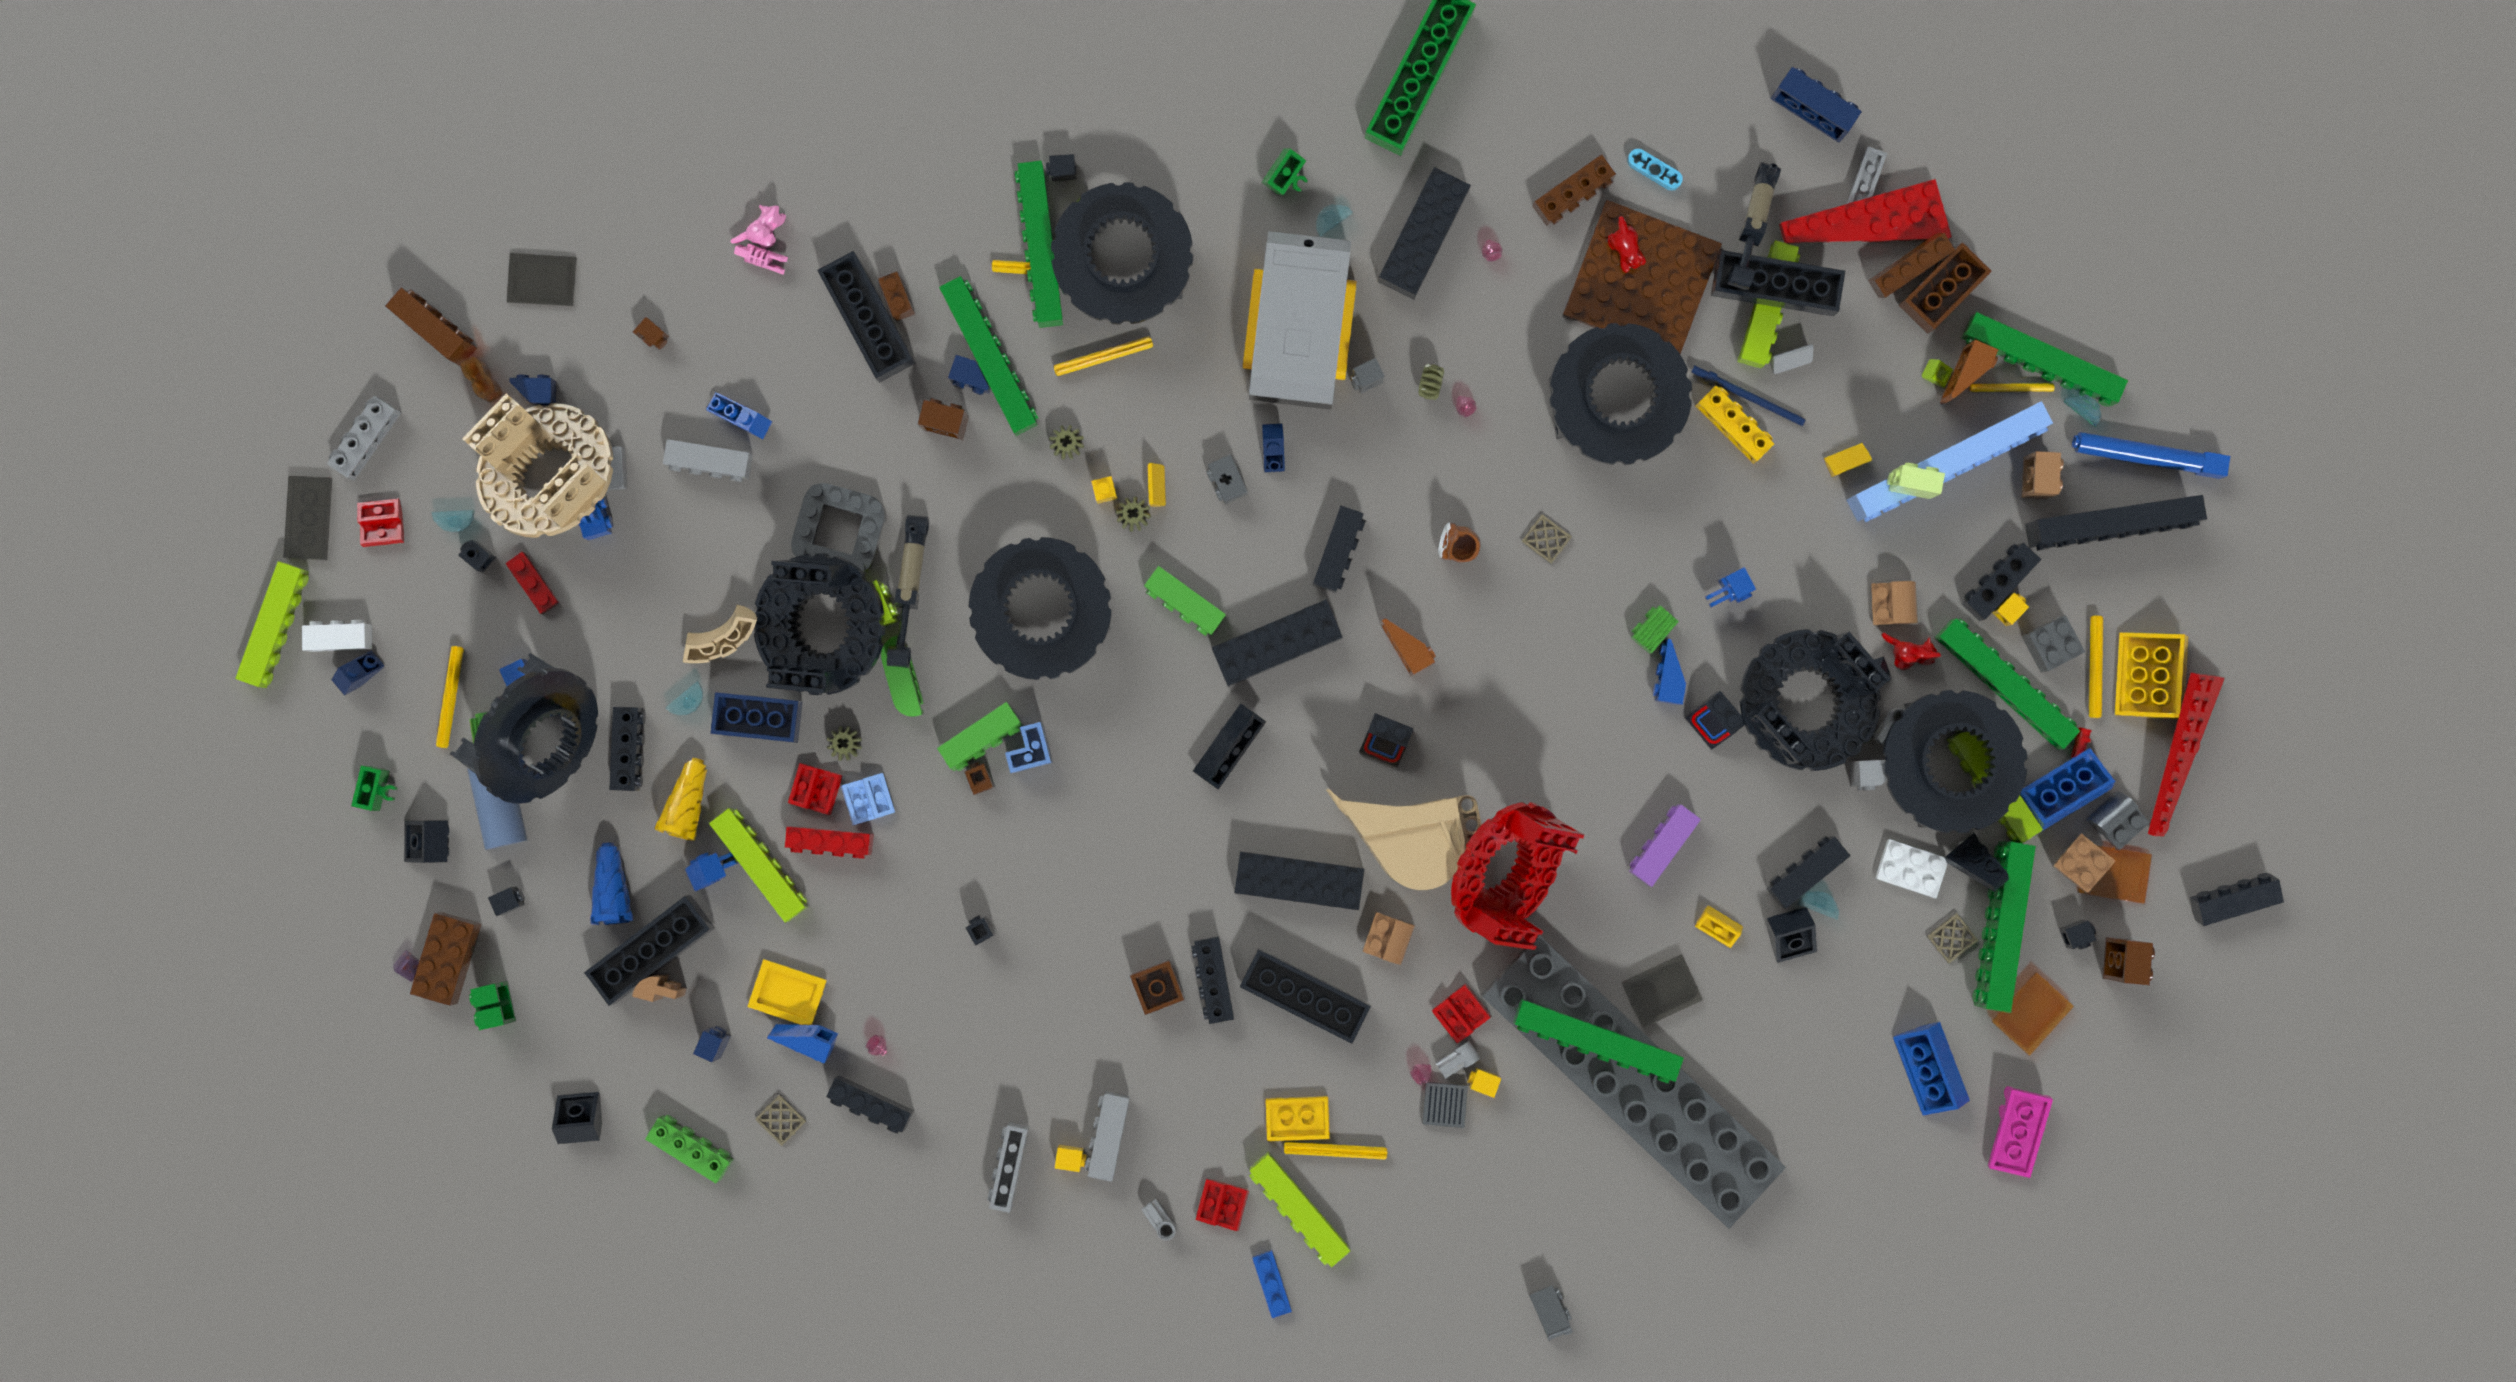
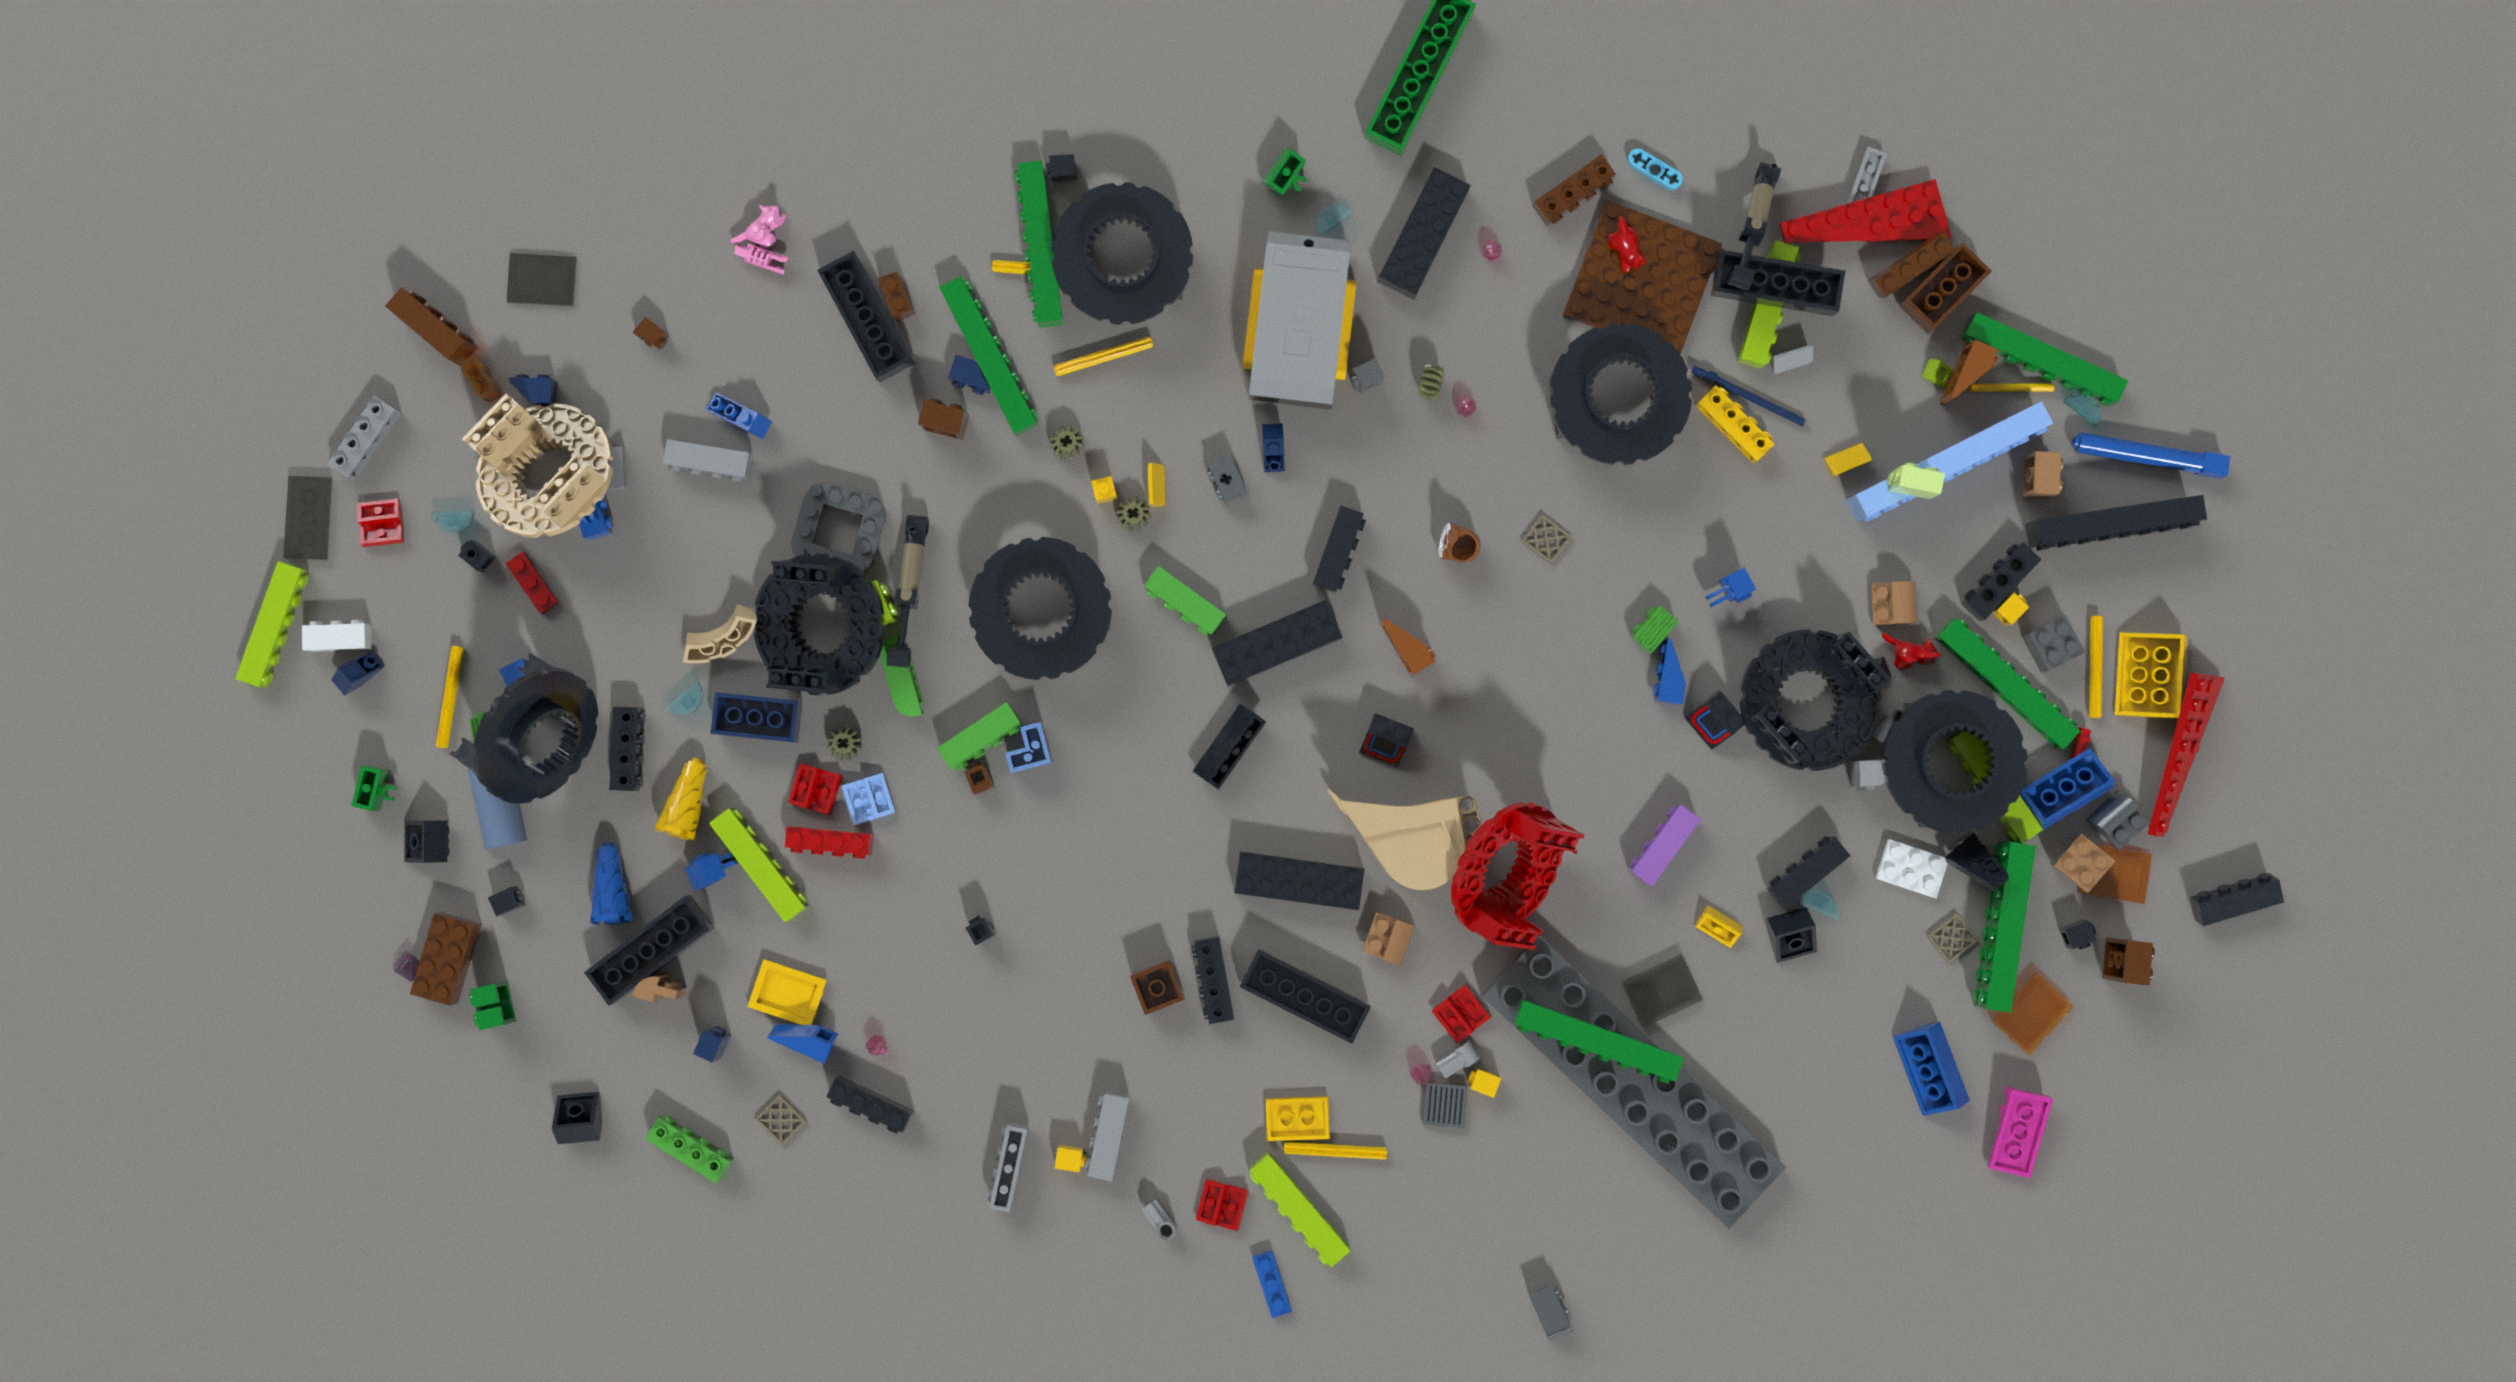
dark blue brick [1770,67,1862,143] -> none

